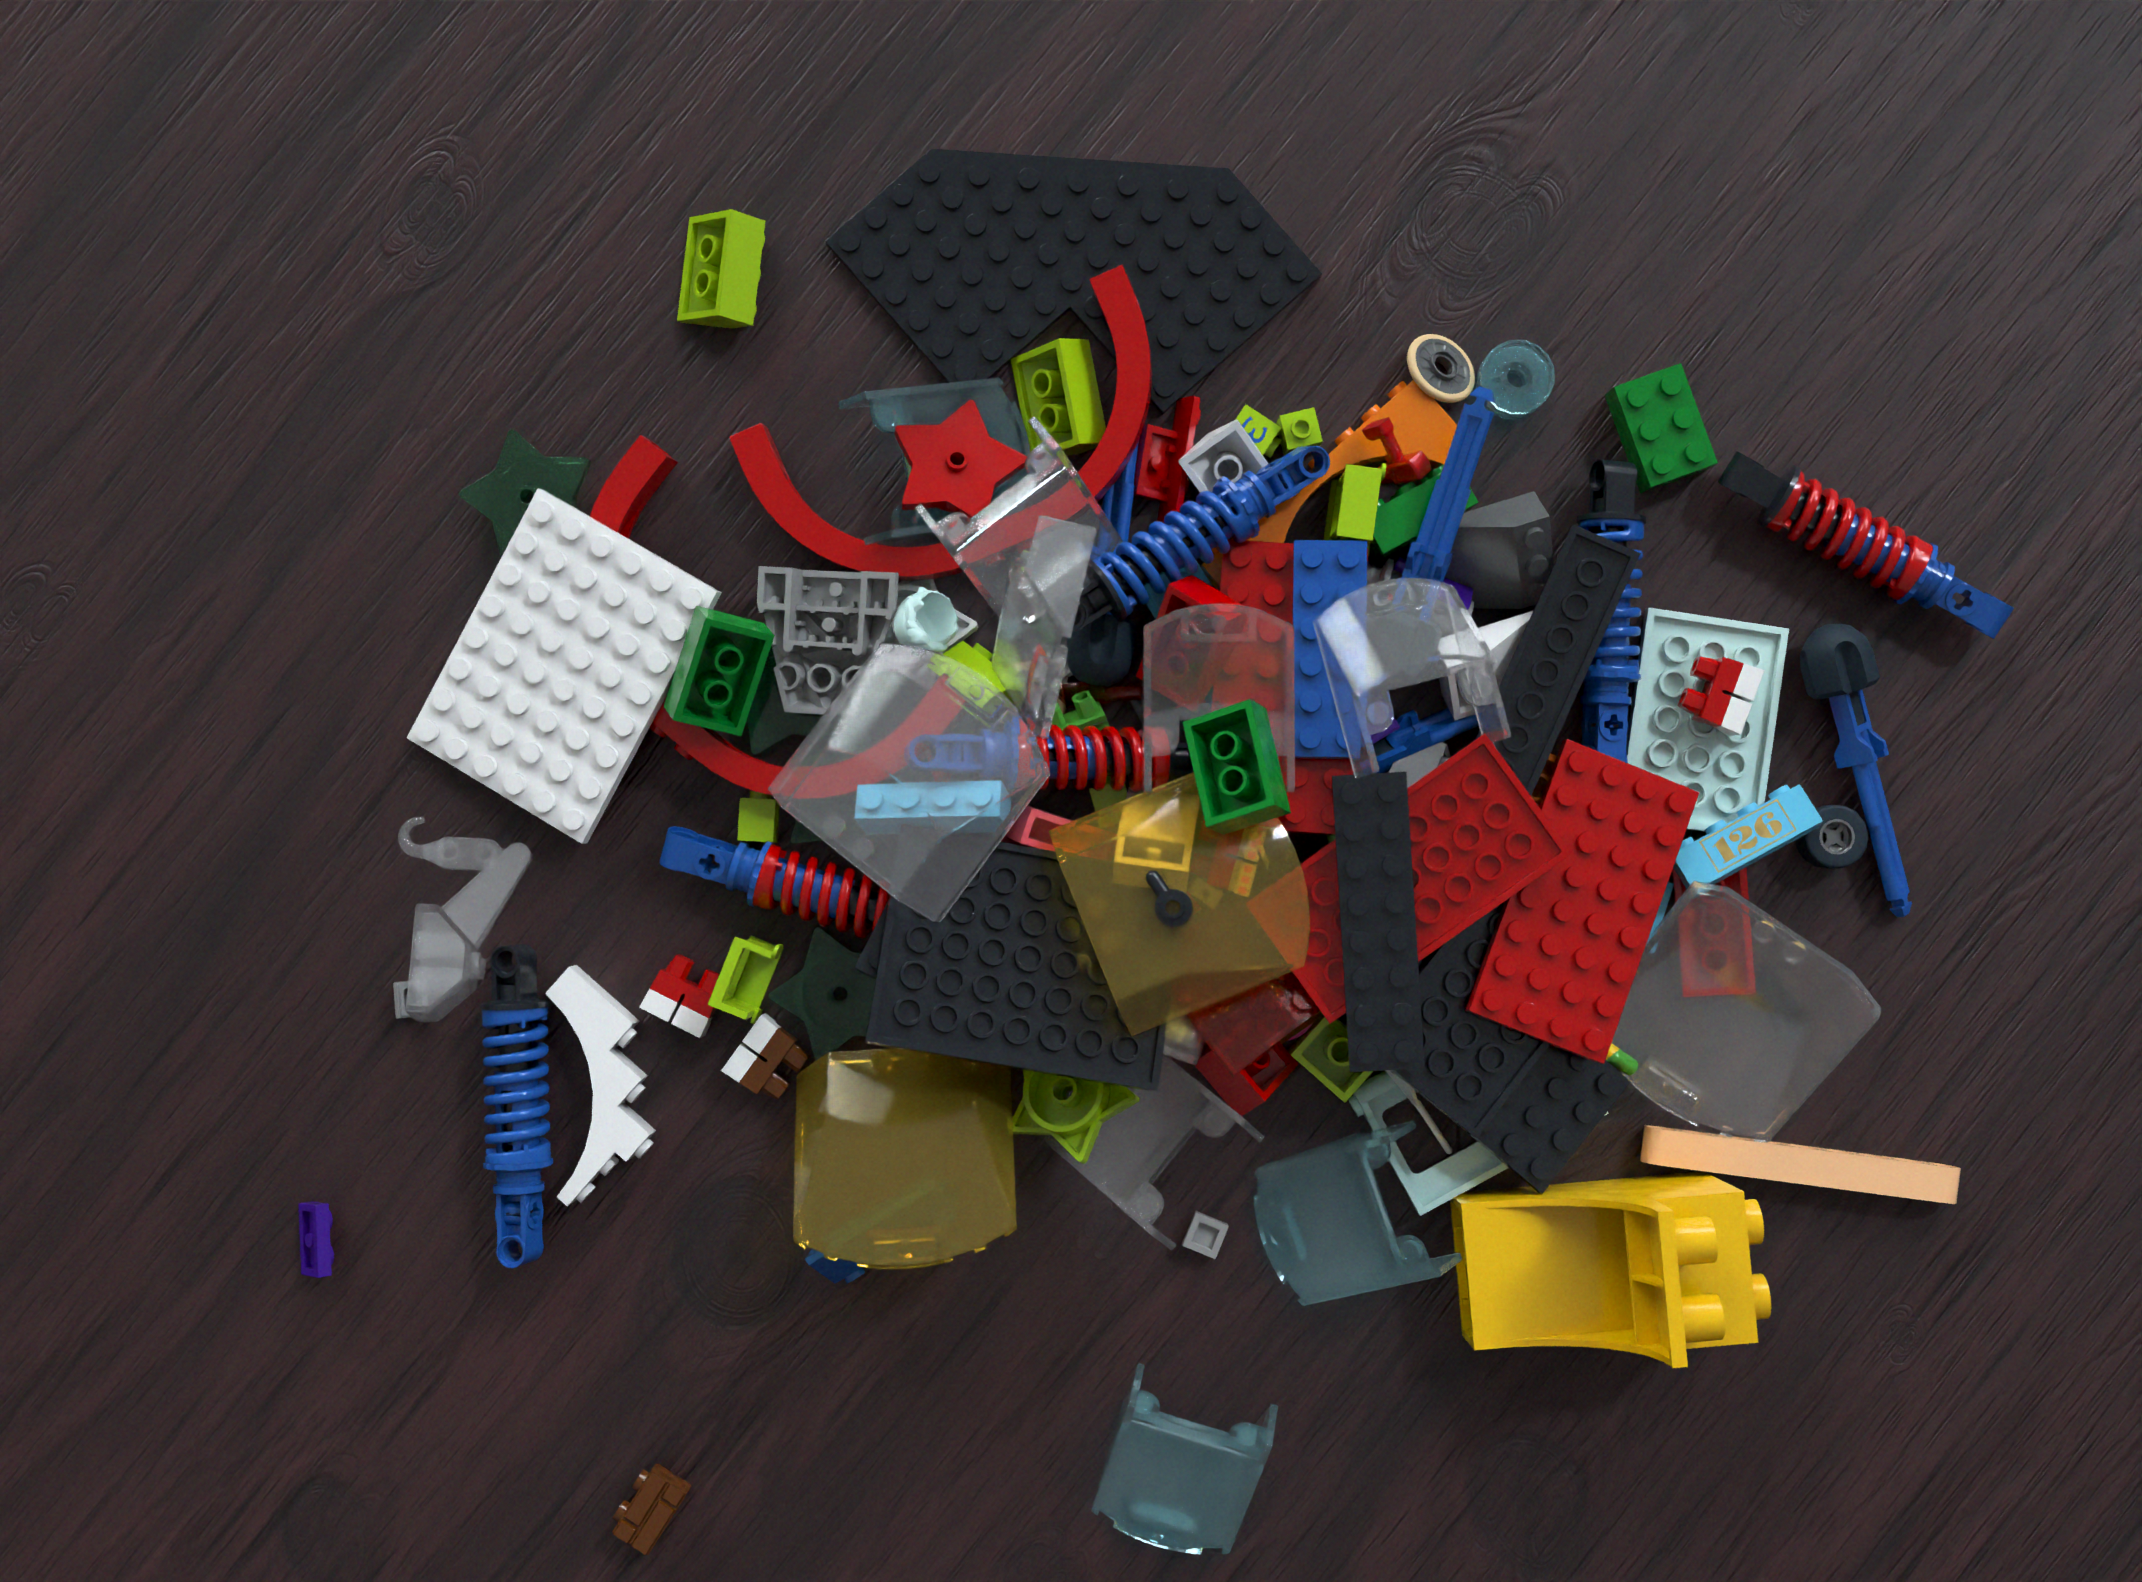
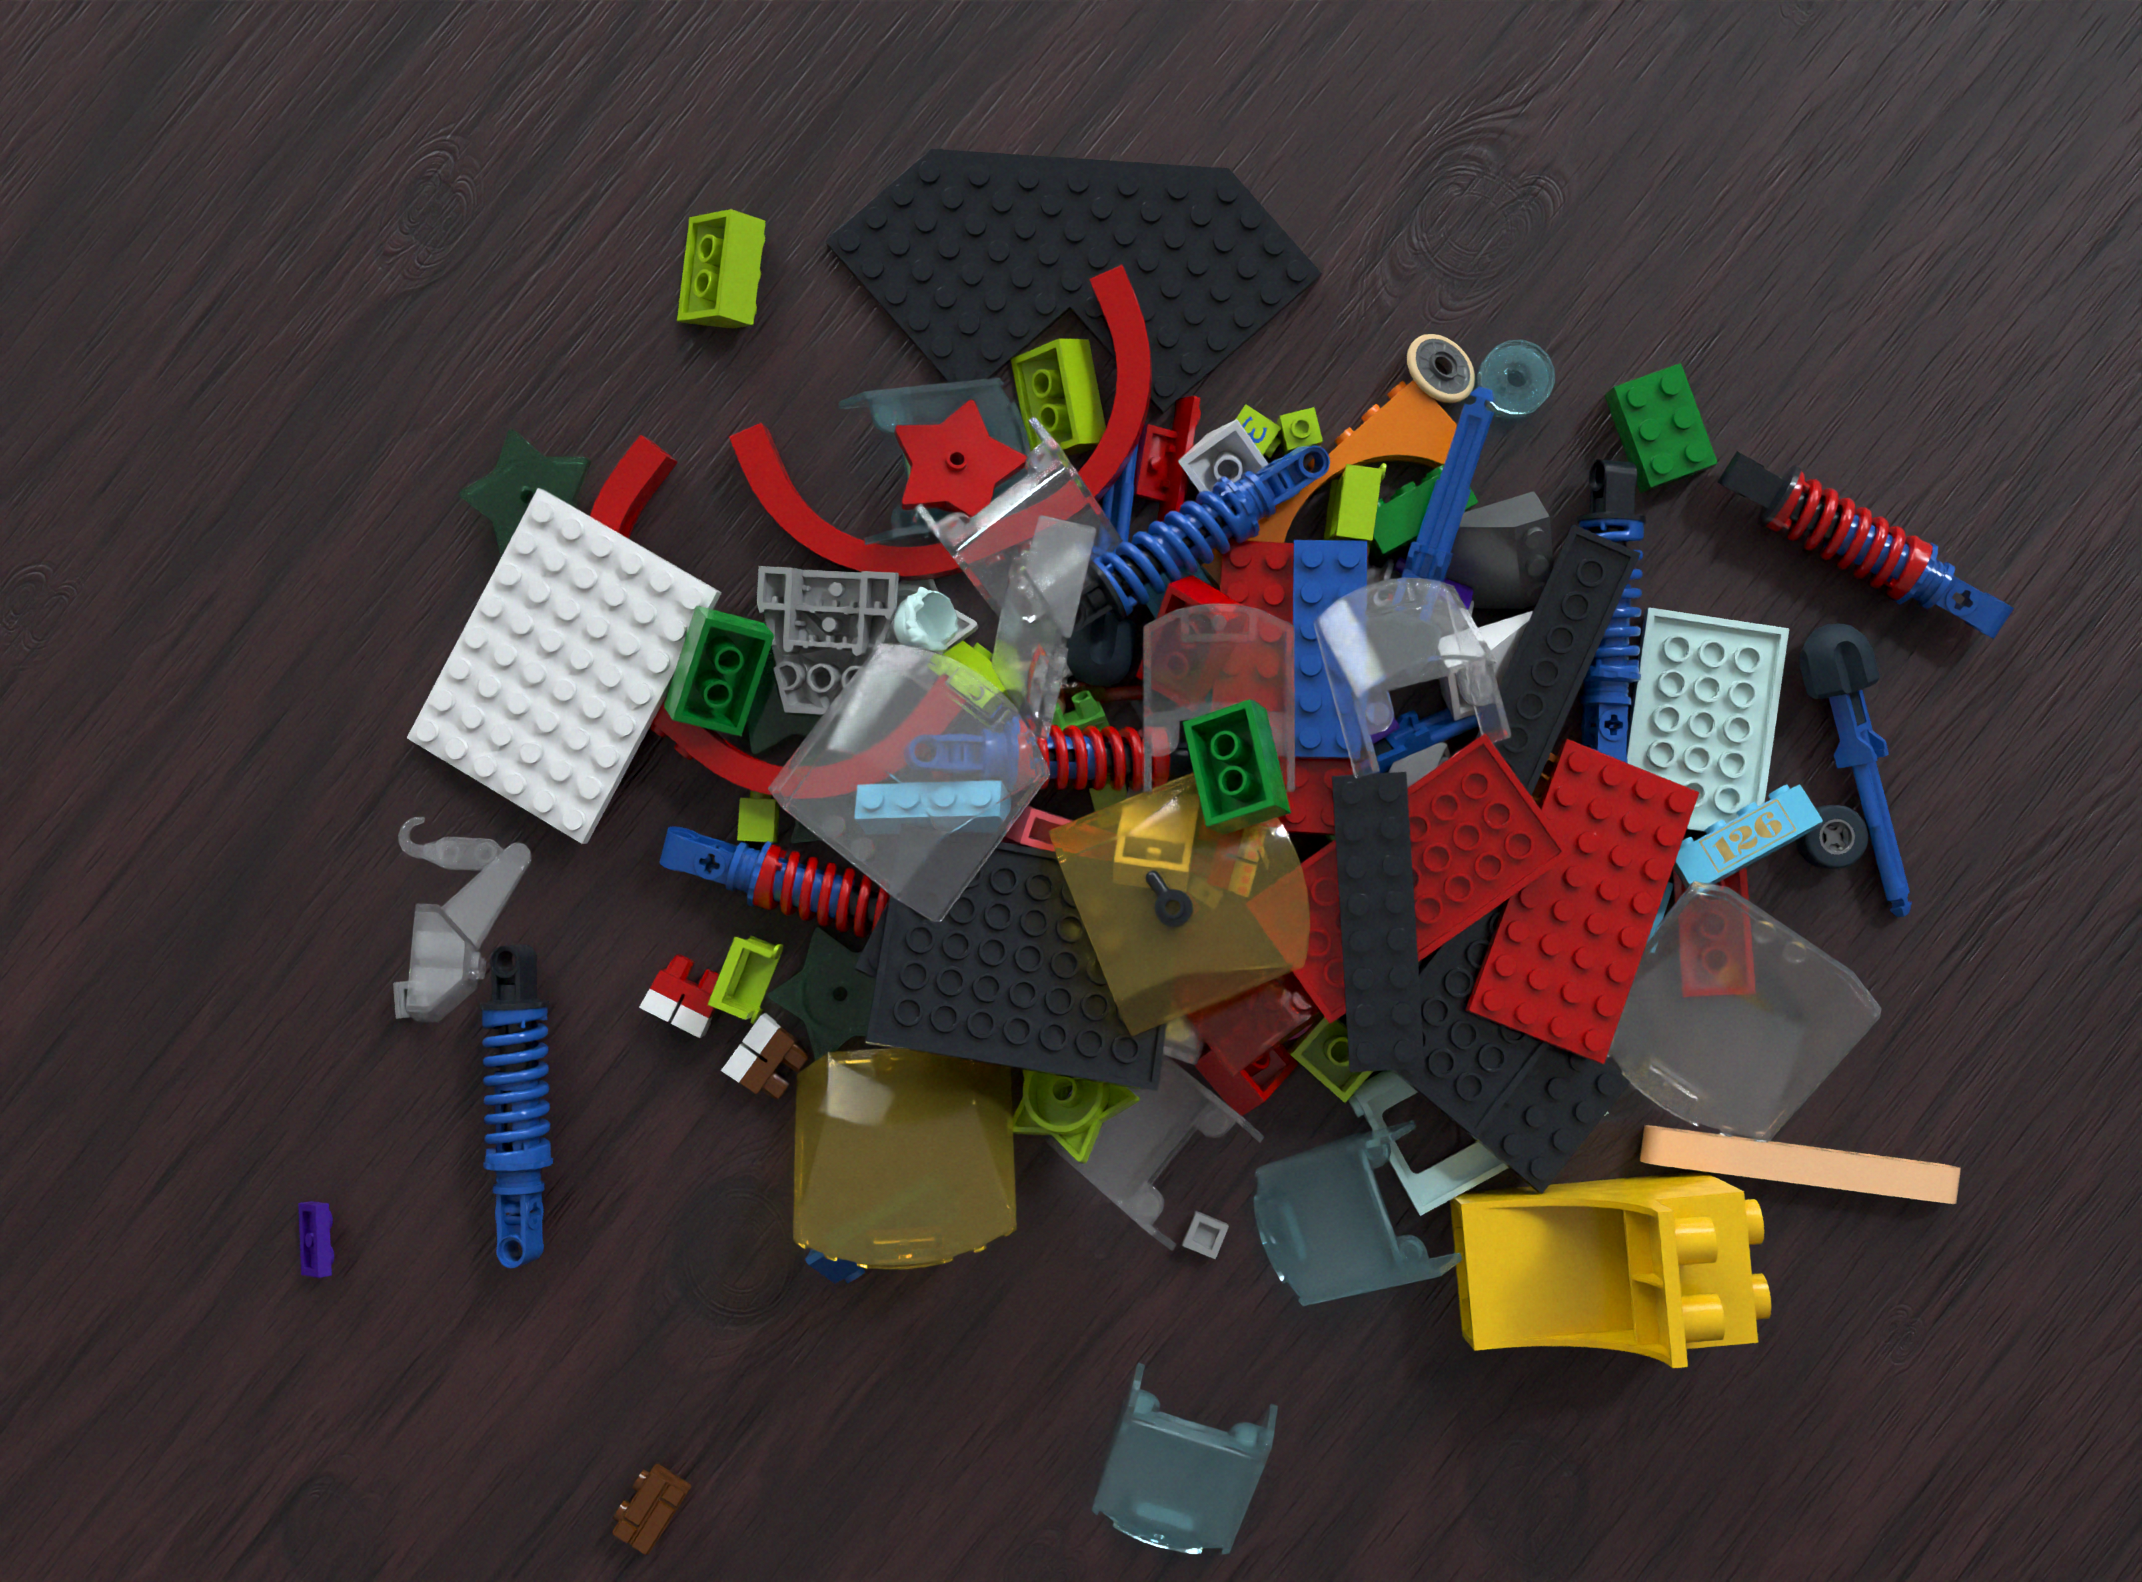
white arch [545,965,656,1206] -> none
red piece [1362,417,1431,485] -> none
white piece [1385,1070,1452,1154] -> none
bright green arm [1606,1043,1638,1075] -> none
red hips [1678,657,1765,736] -> none

